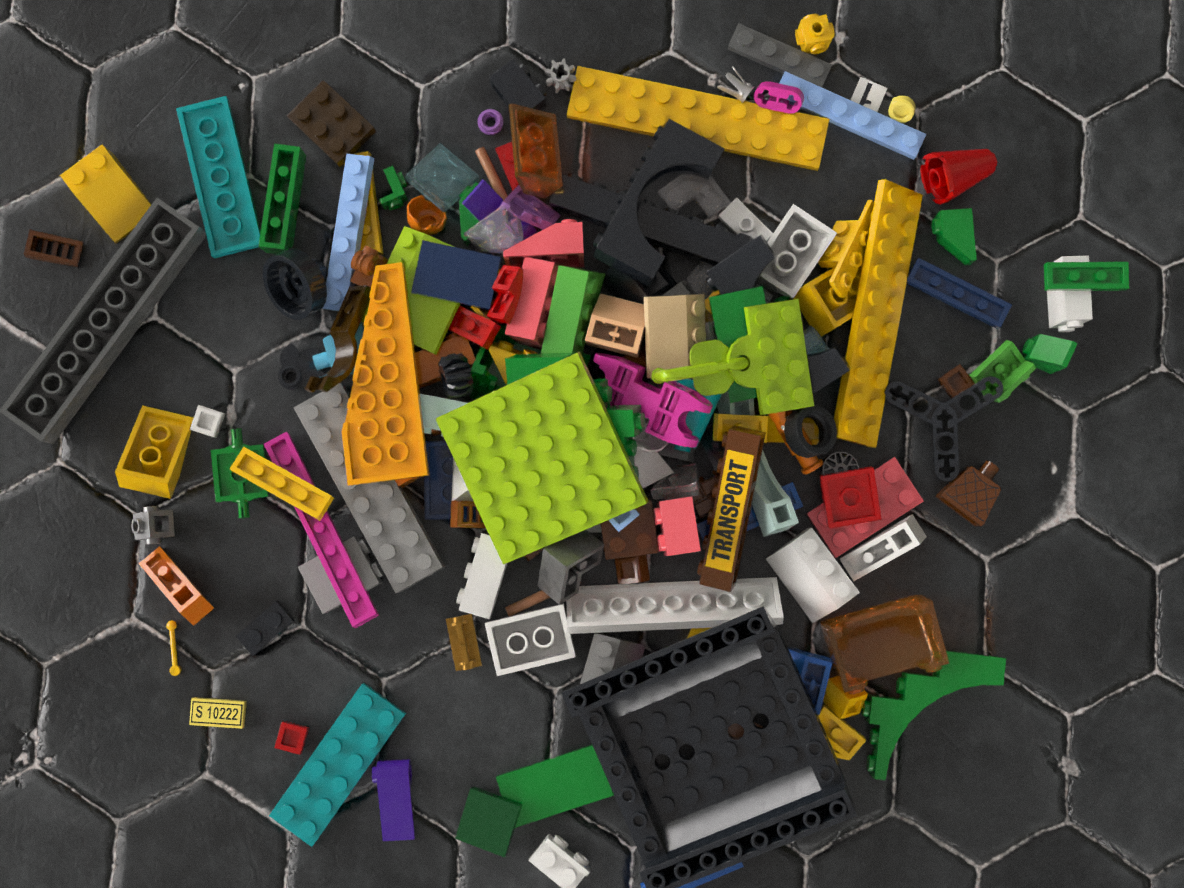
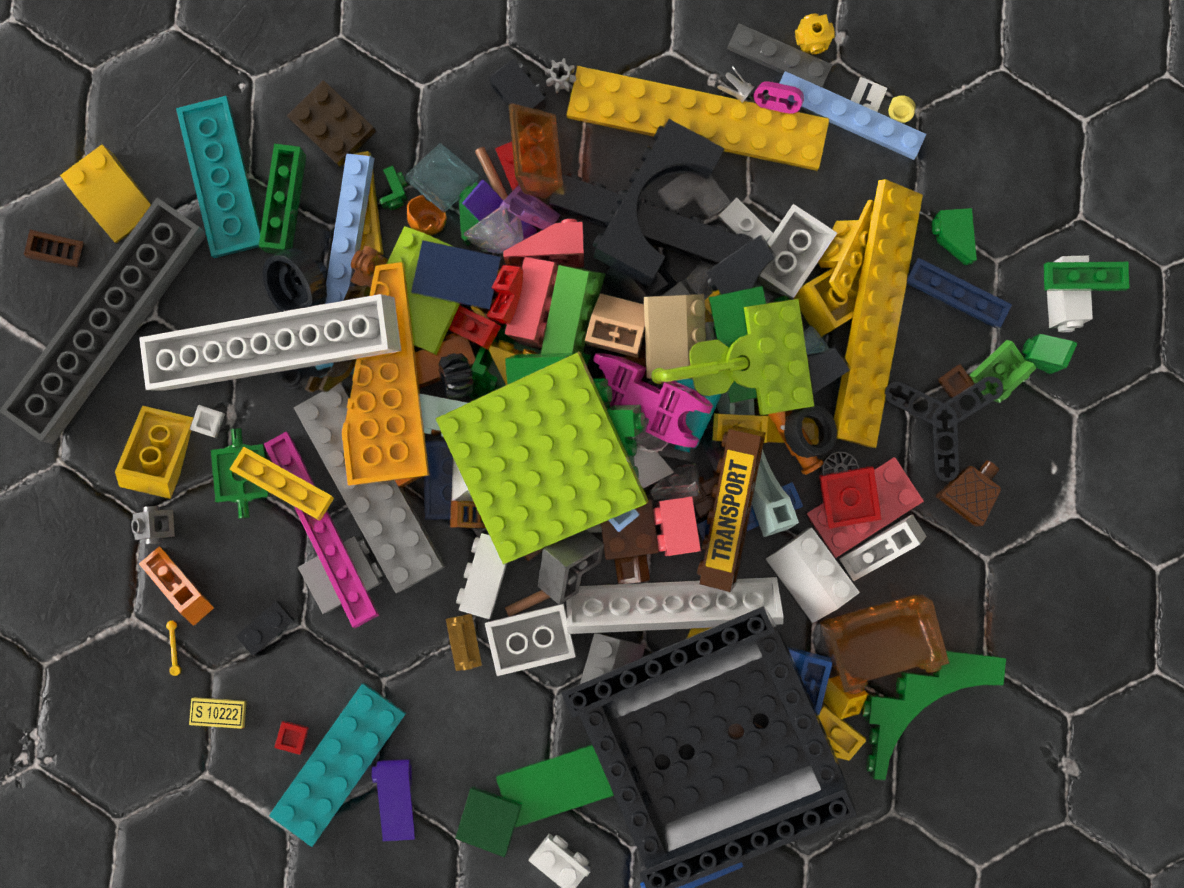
medium lavender plate [478,109,504,135] -> none
red cone [920,149,997,205] -> none
none -> white brick [140,294,401,391]

